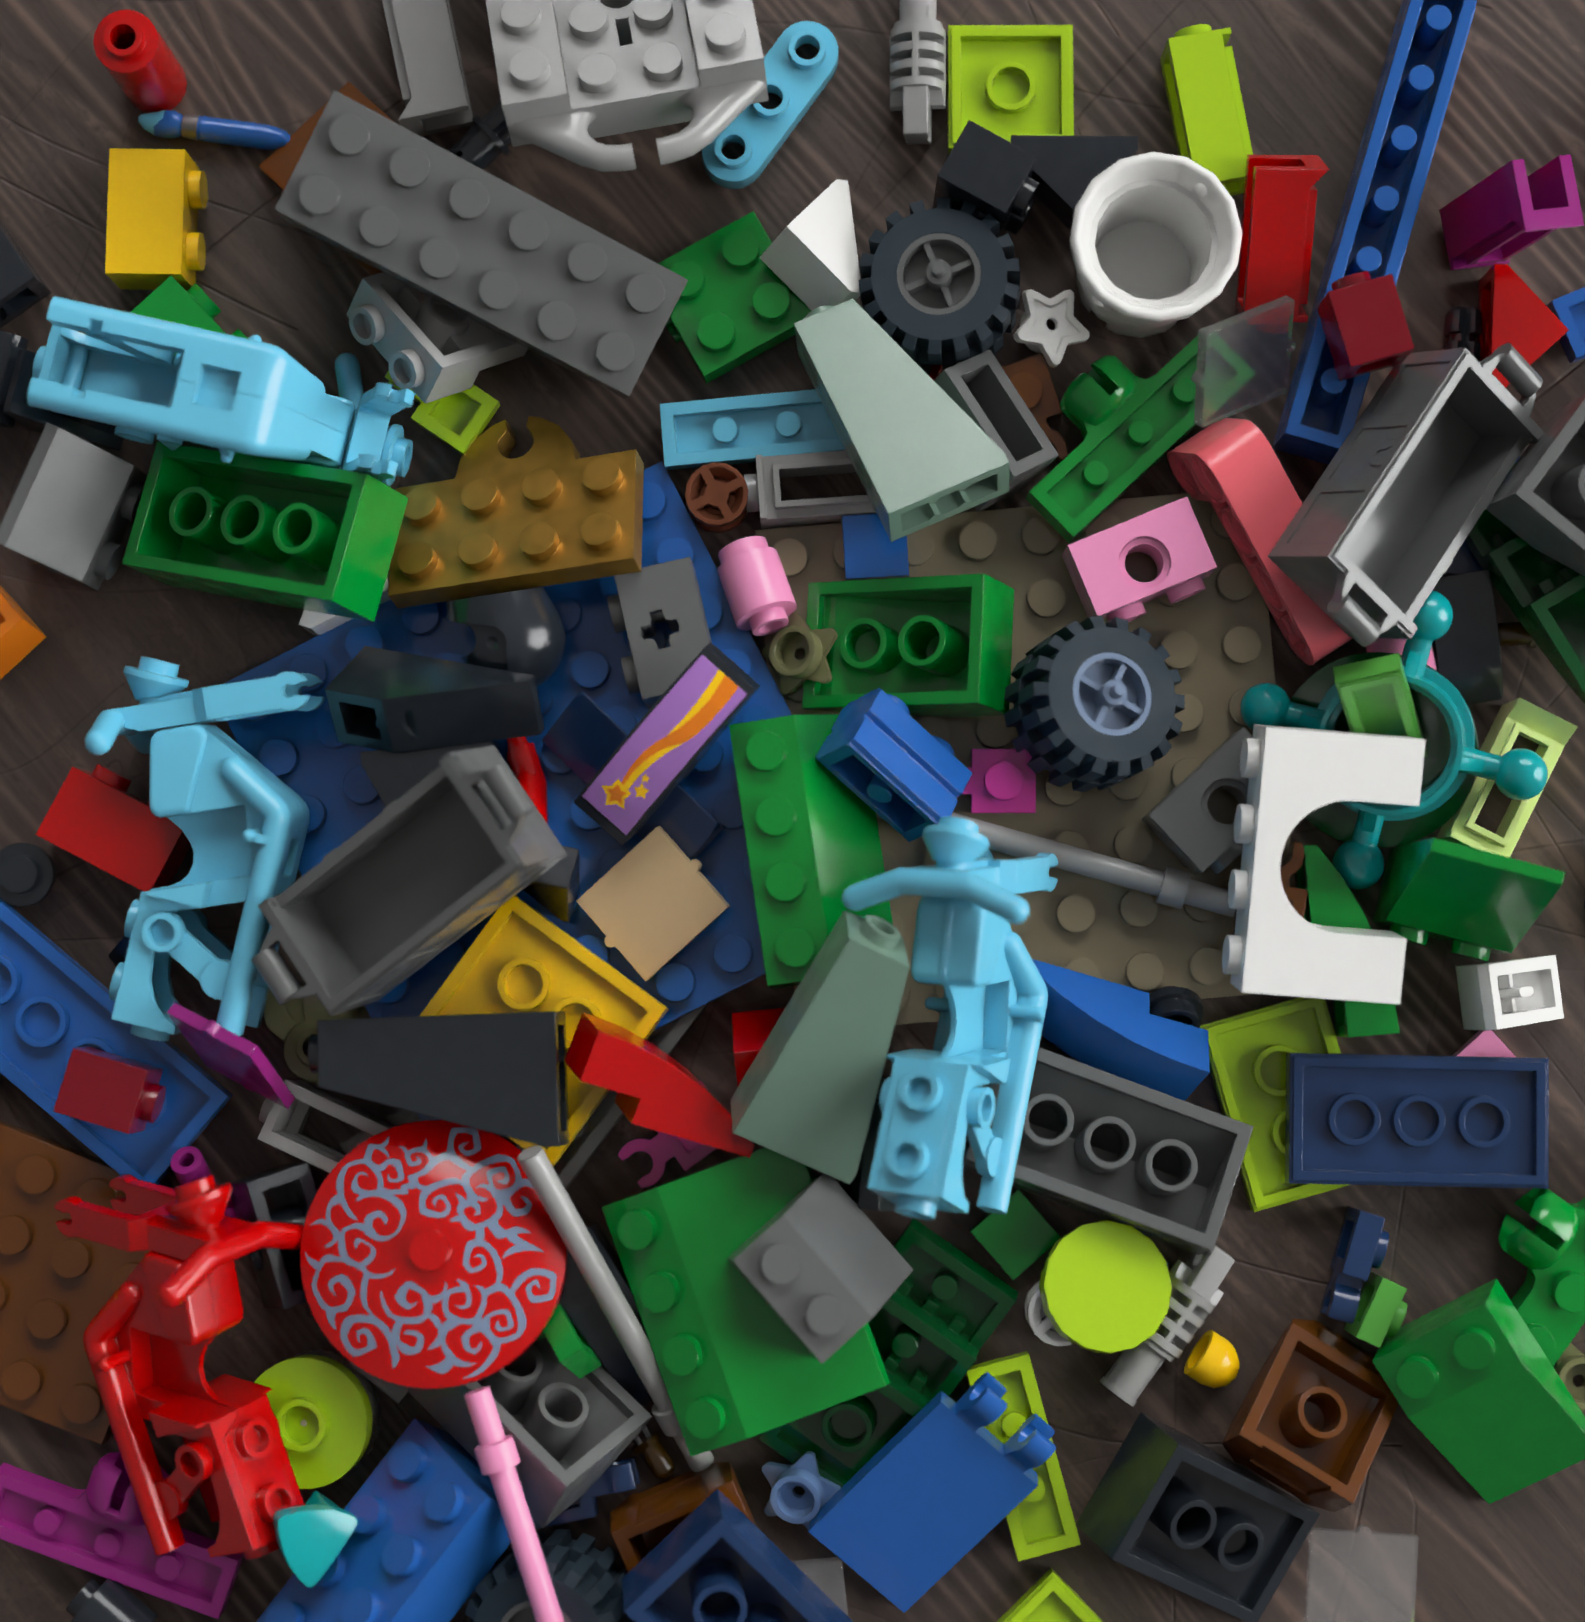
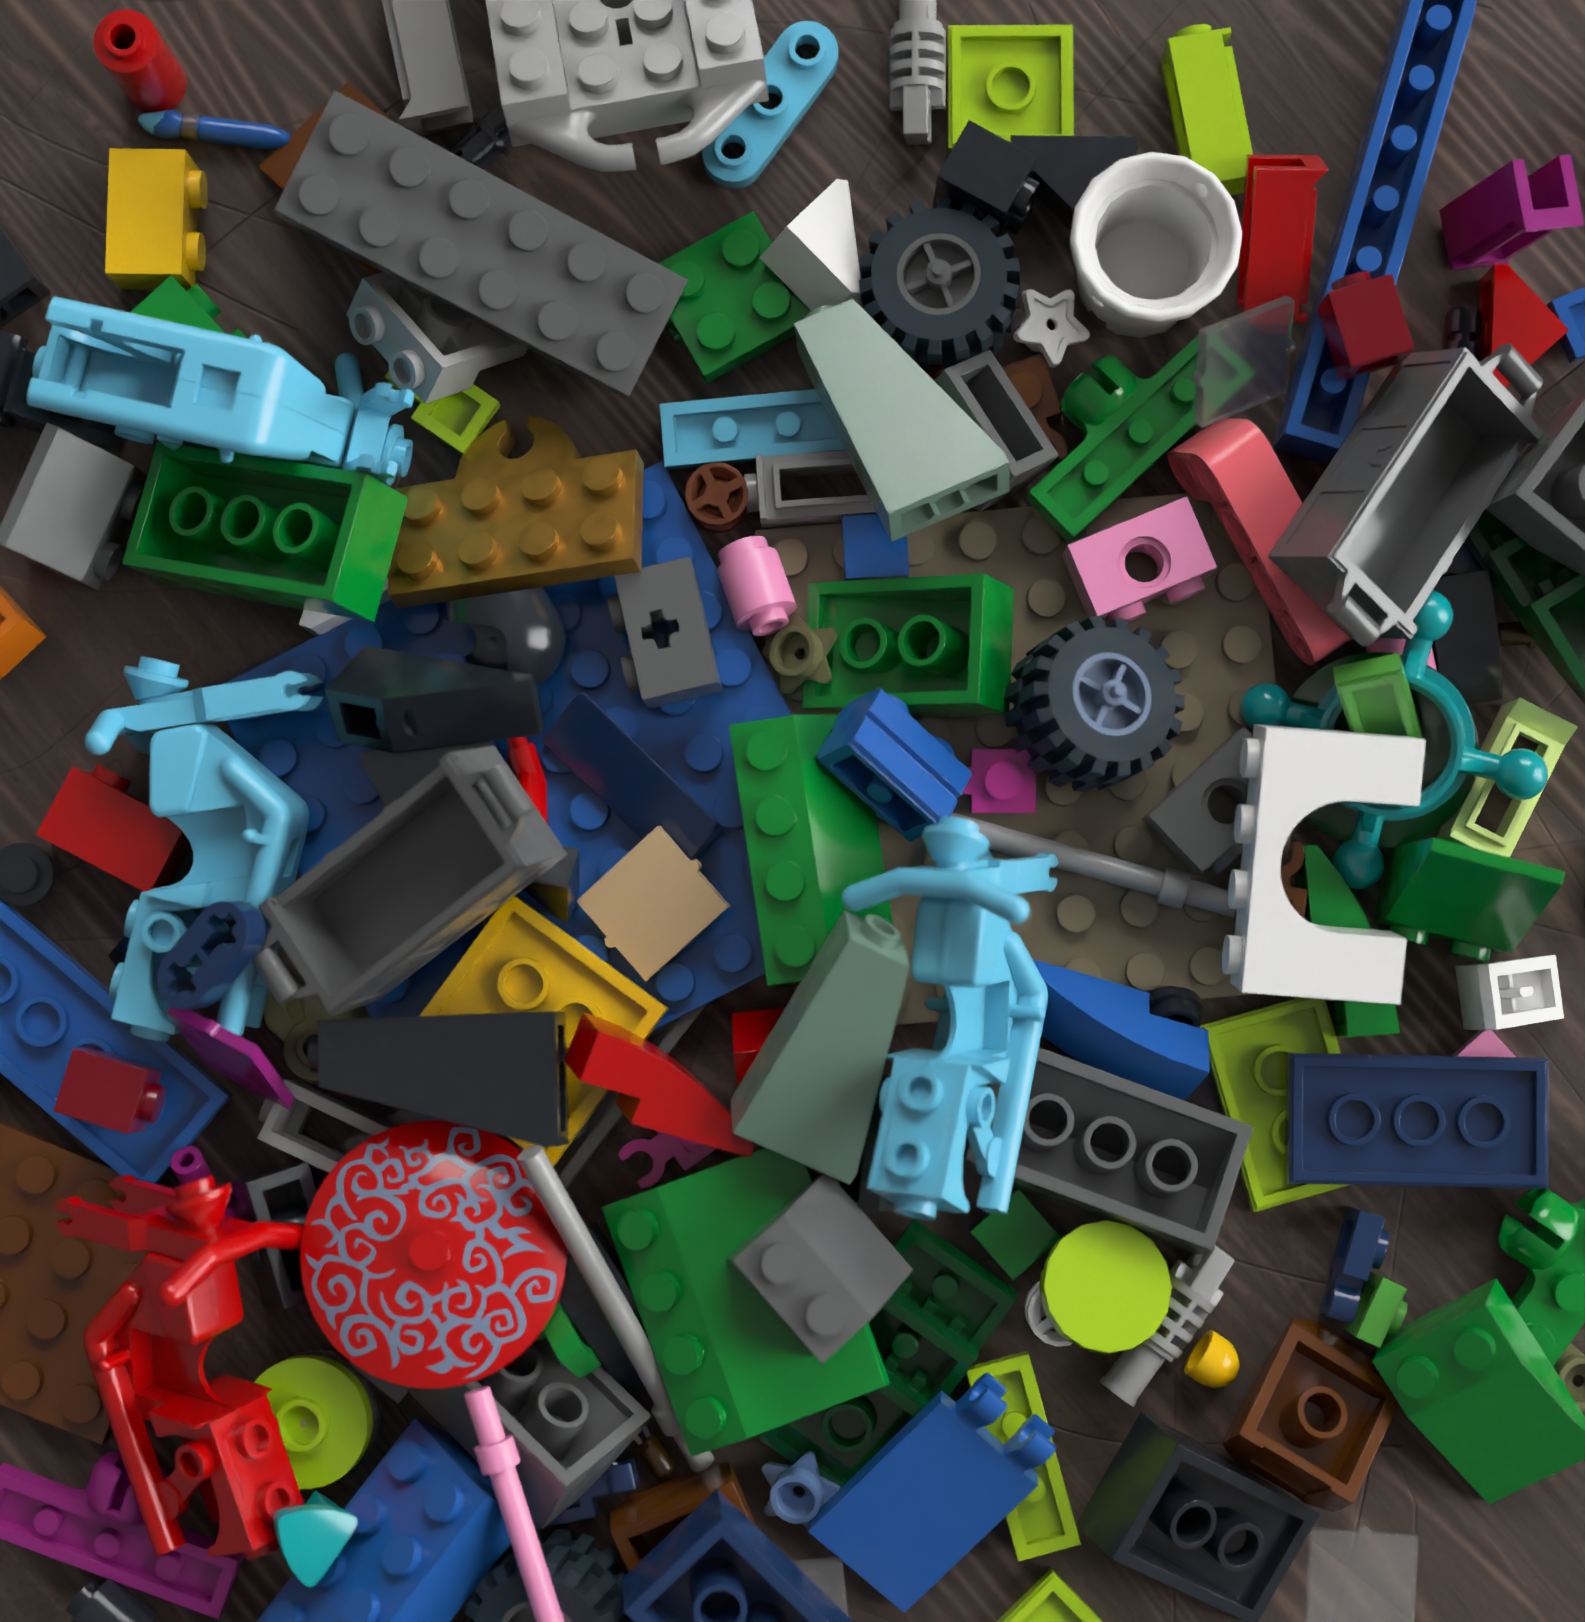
slope [574,642,760,845] -> none
none -> dark blue beam [156,901,266,1010]

